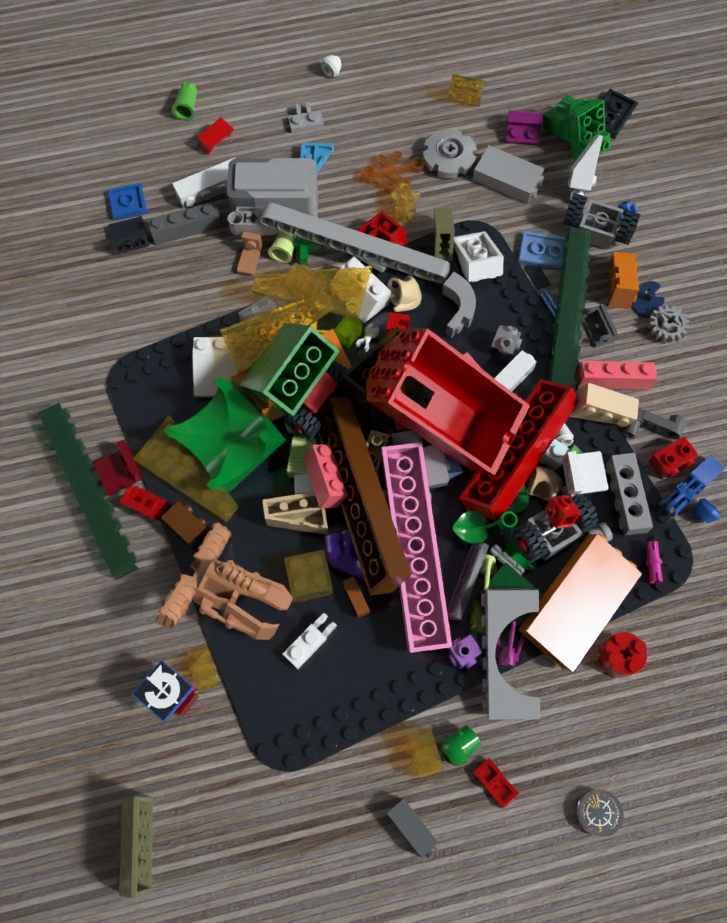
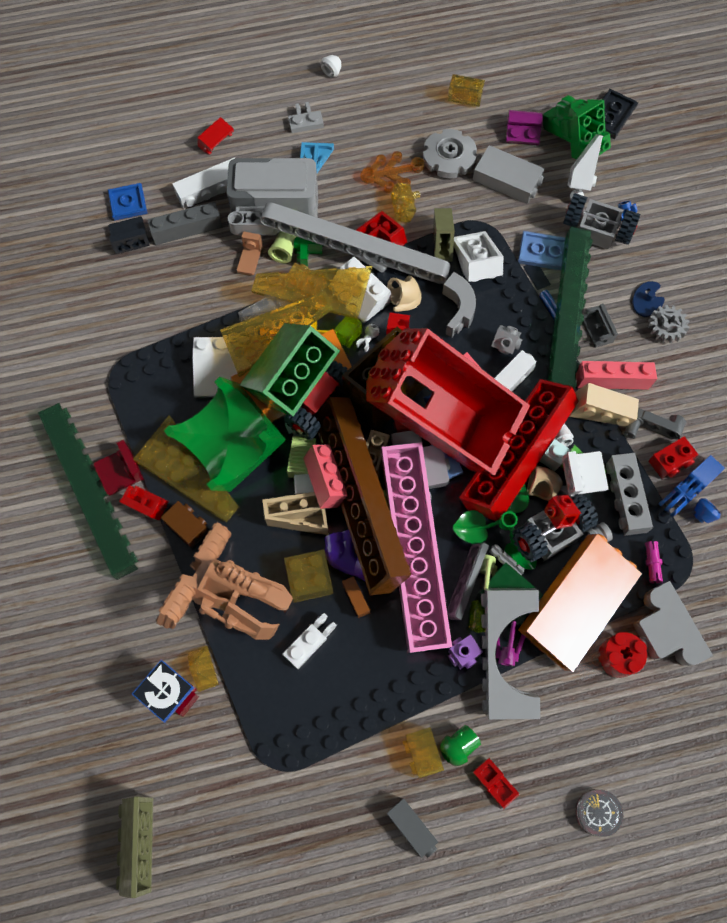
bright green plant [172,82,197,121] -> none
orange wedge [608,252,639,309] -> none
none -> light grey brick [633,581,713,666]

